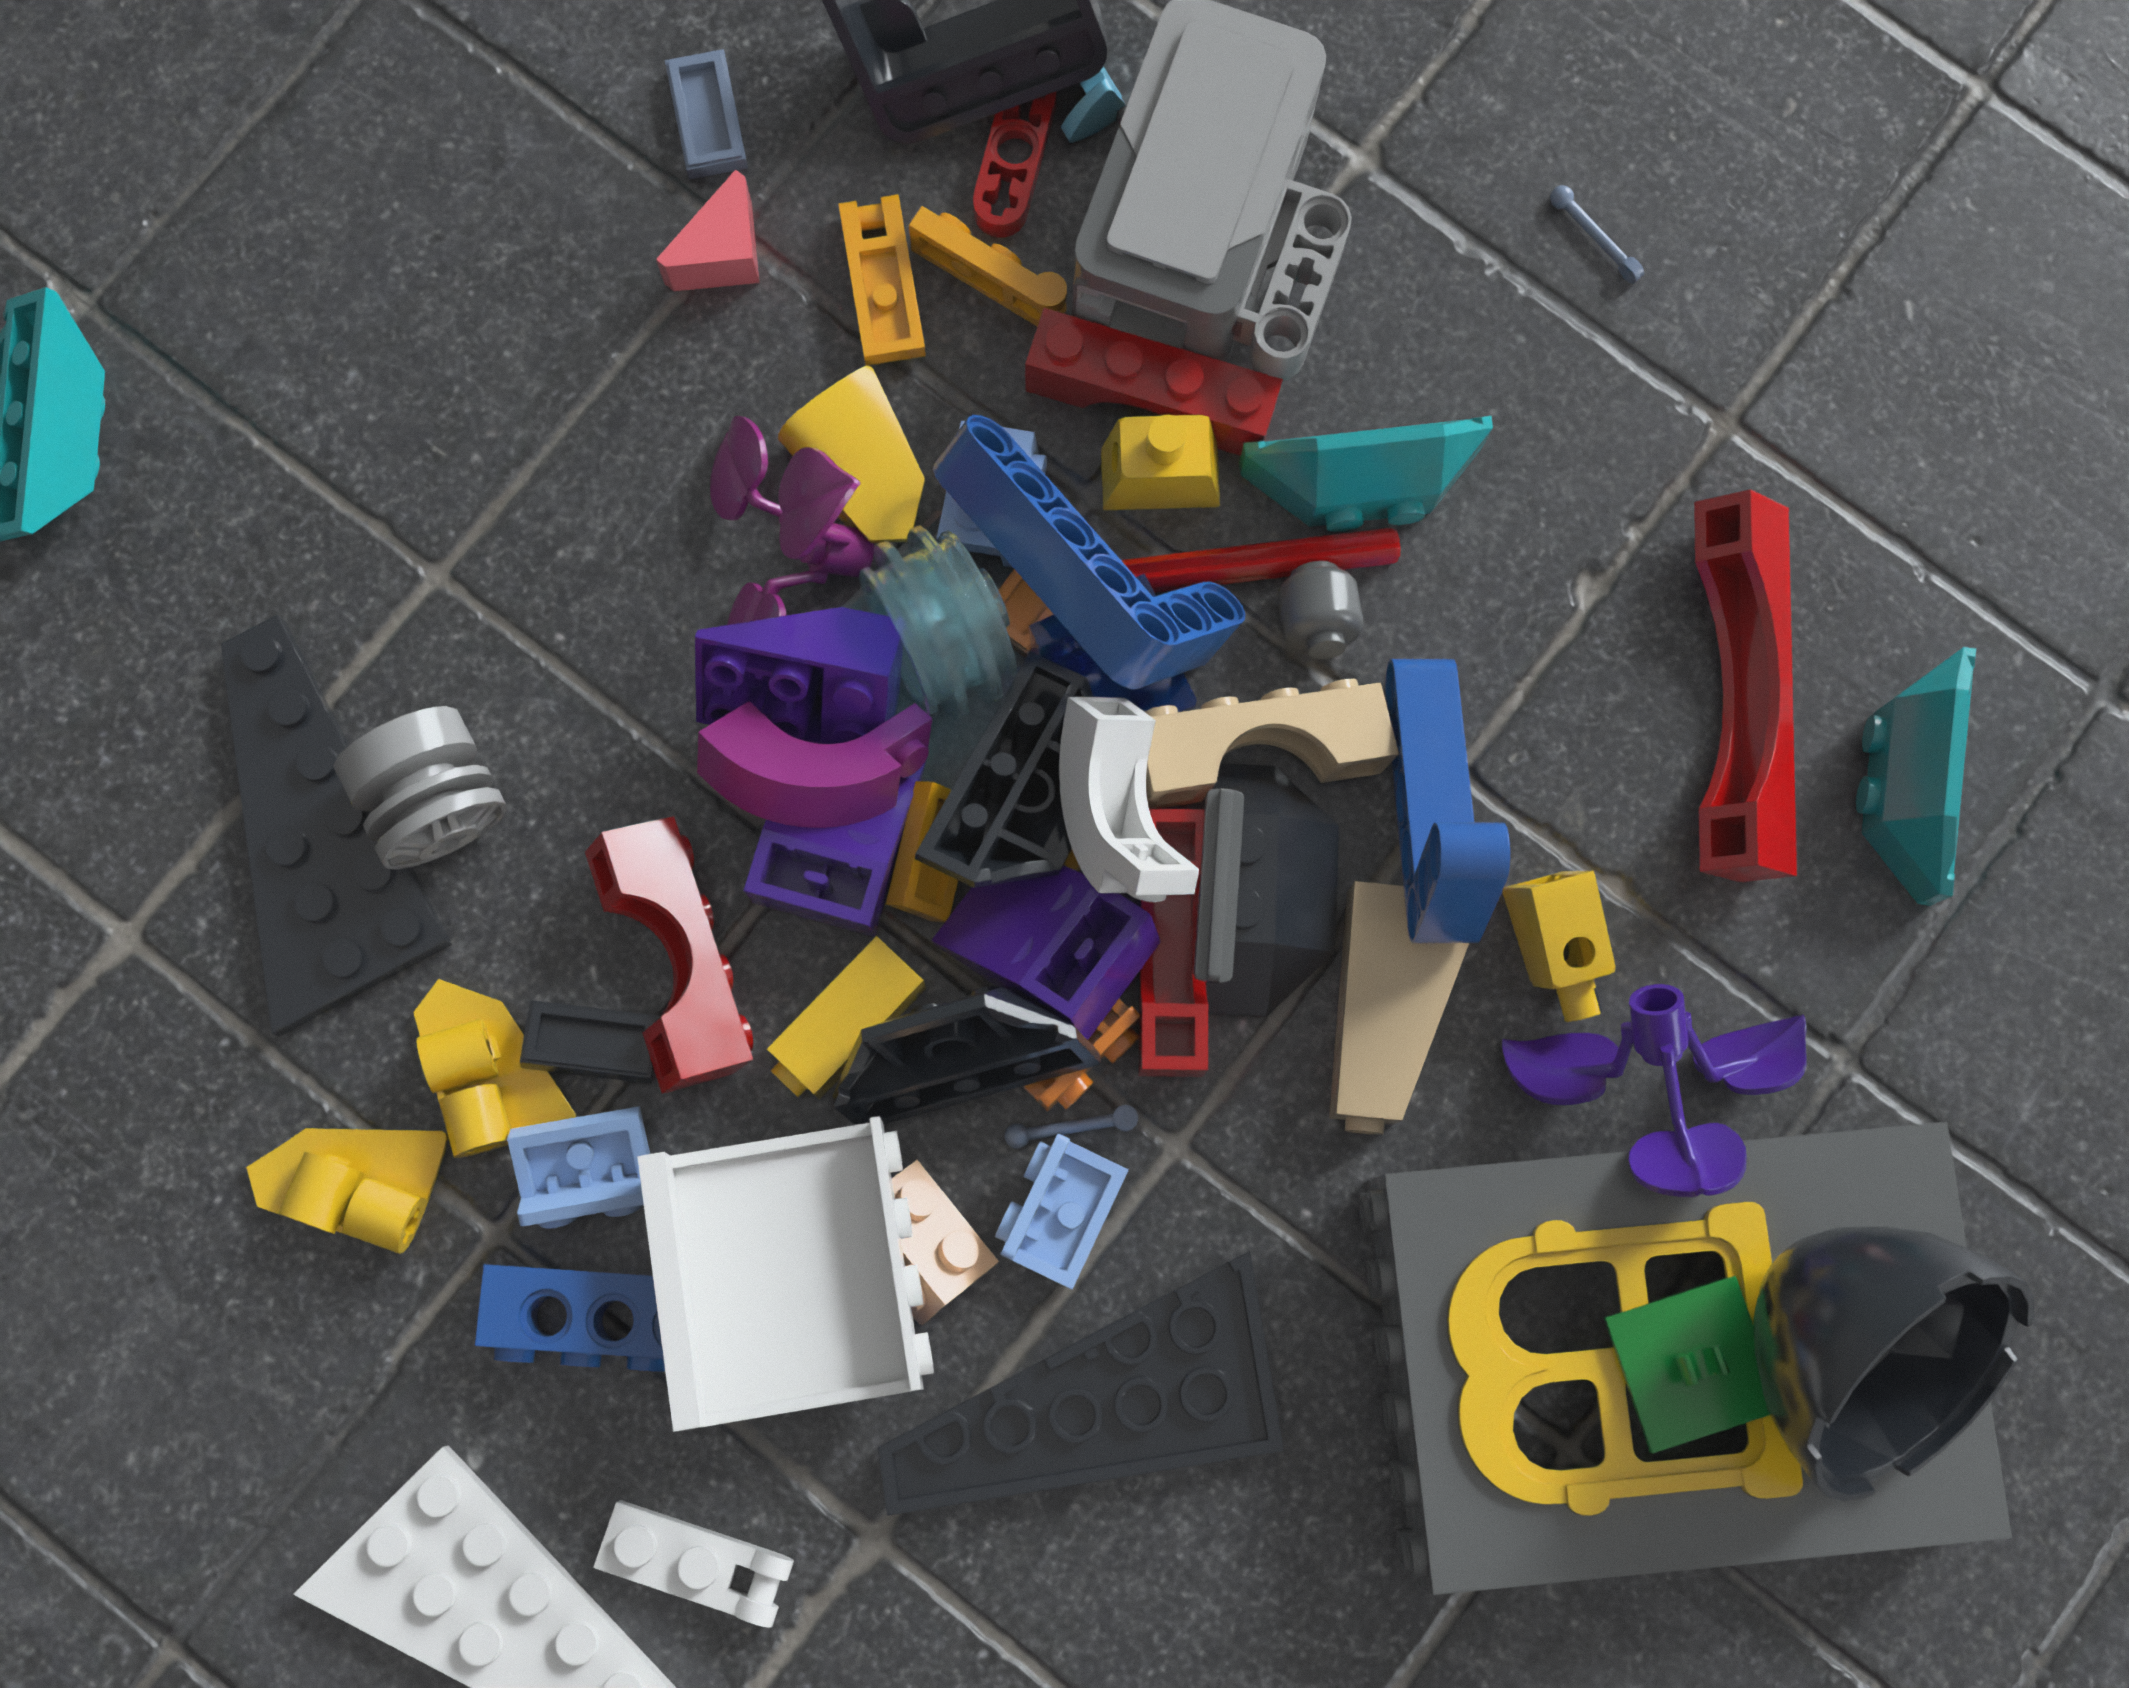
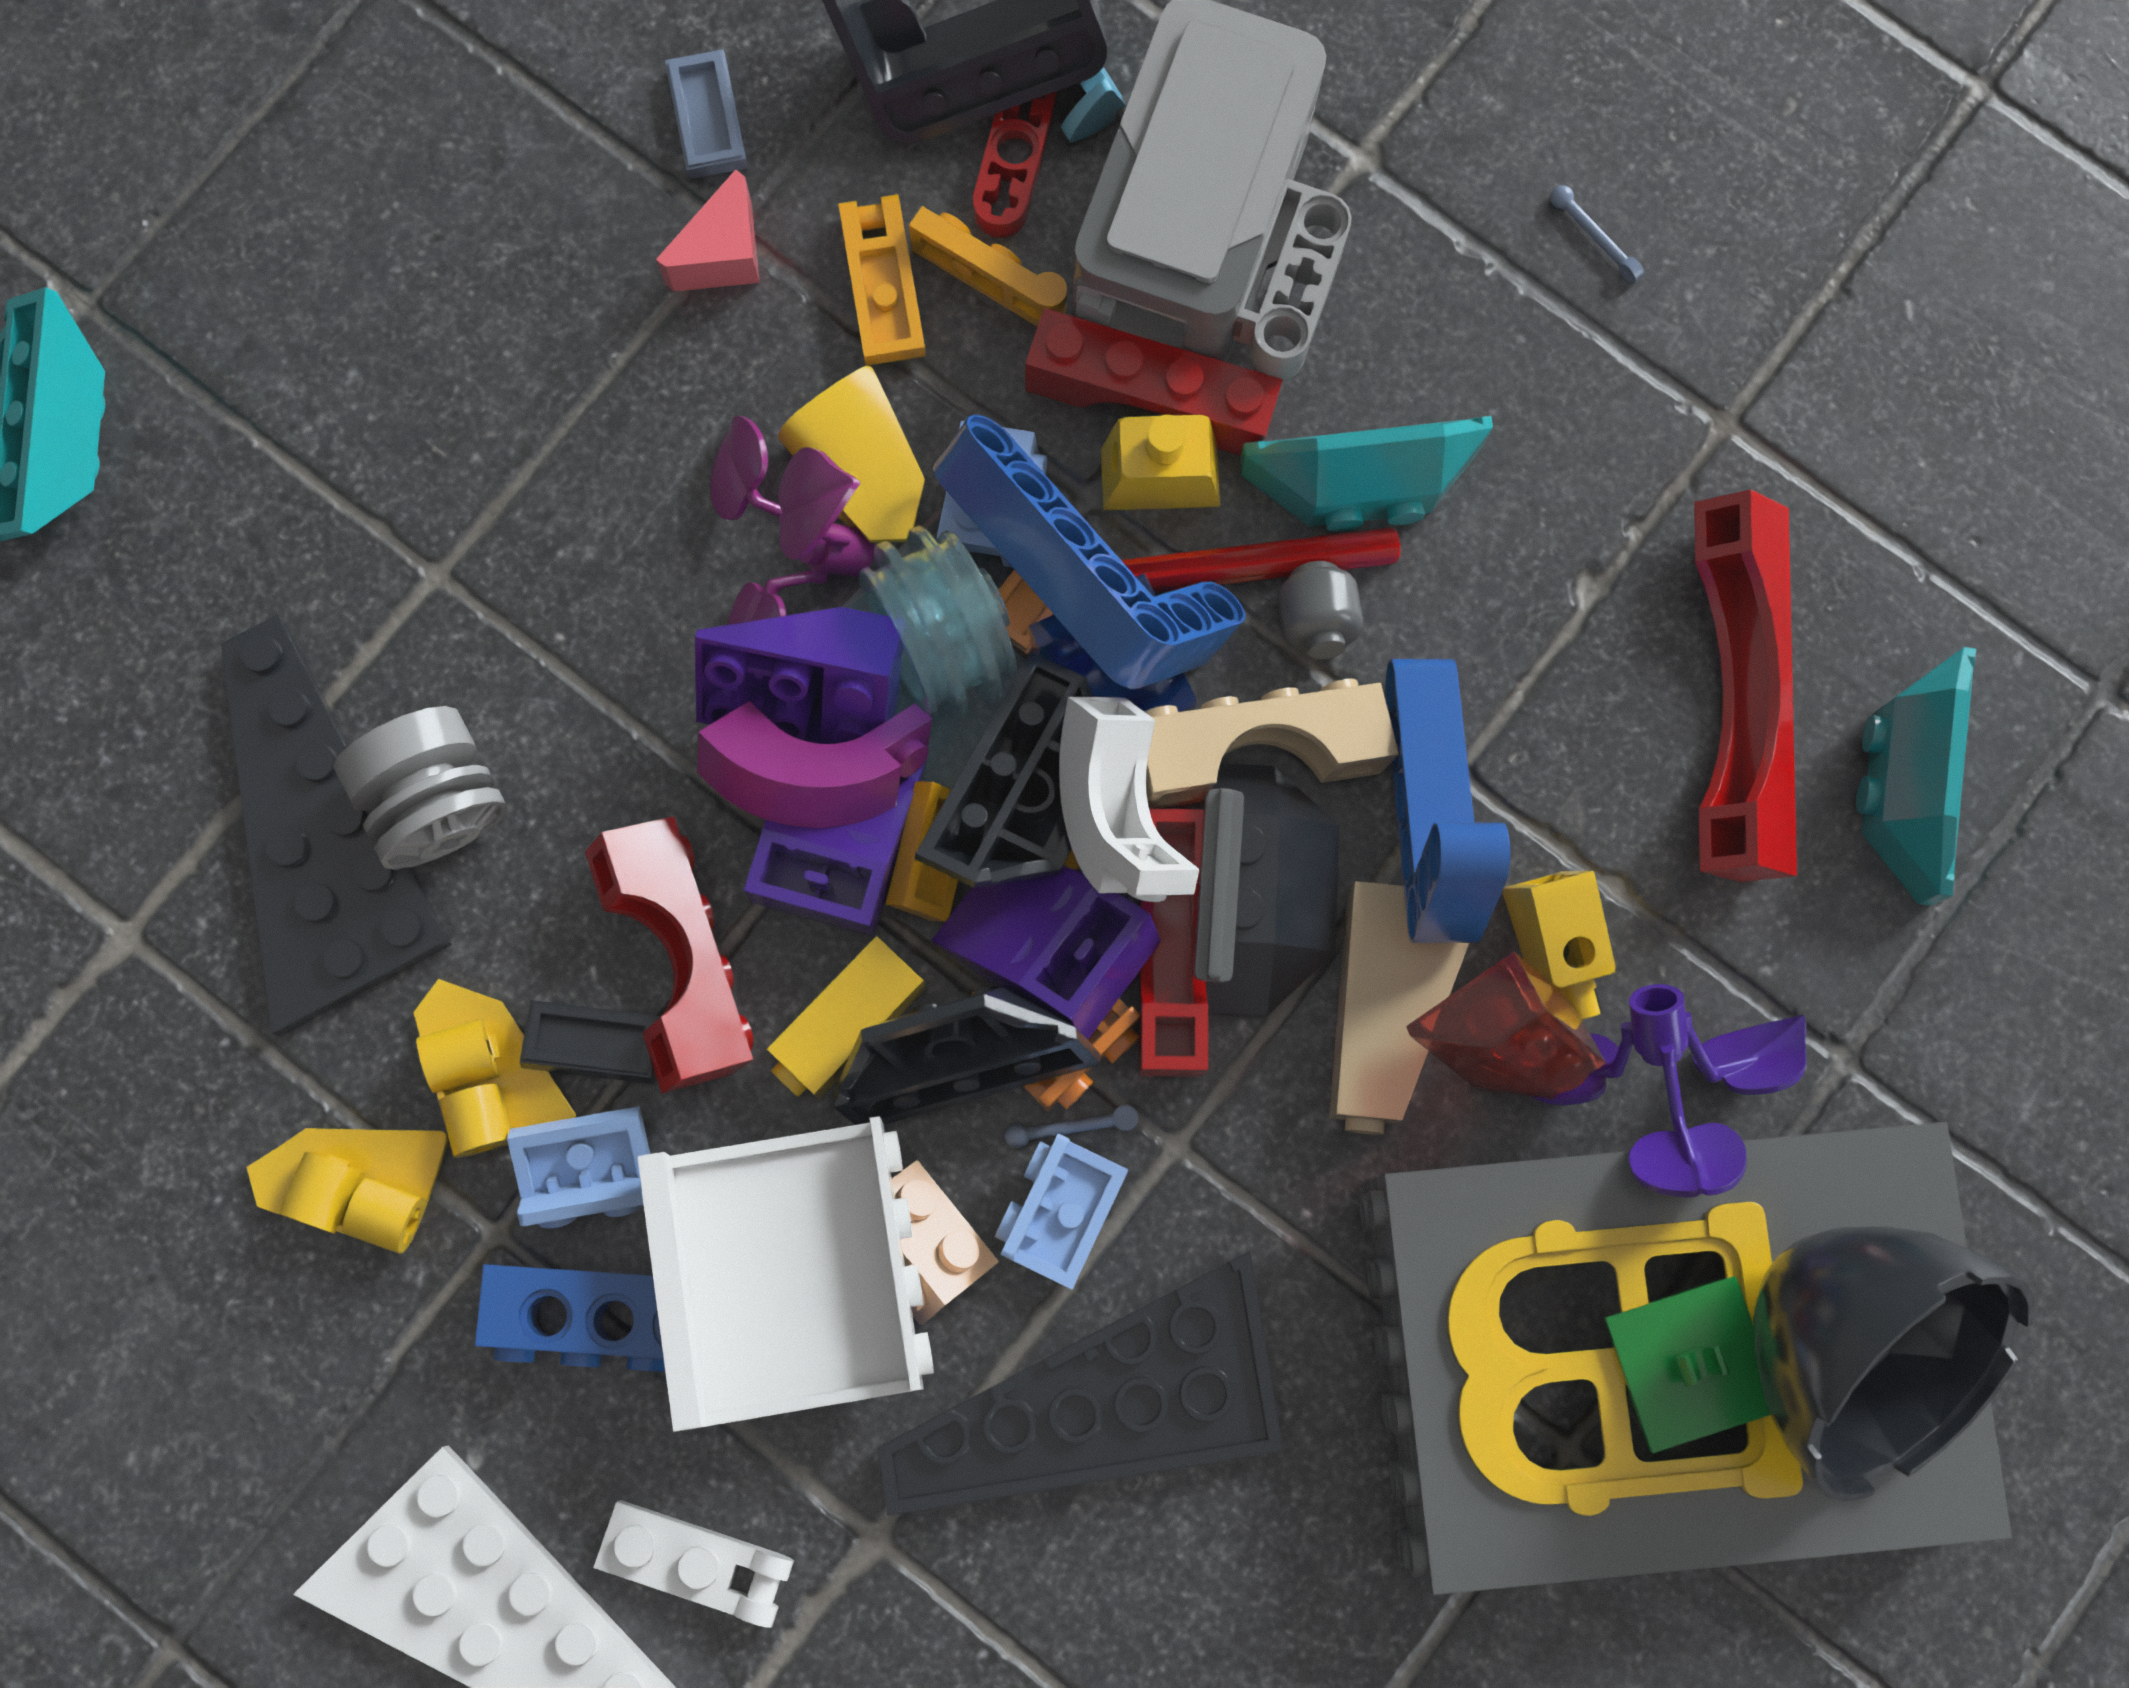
none -> clear red slope [1406,952,1606,1099]

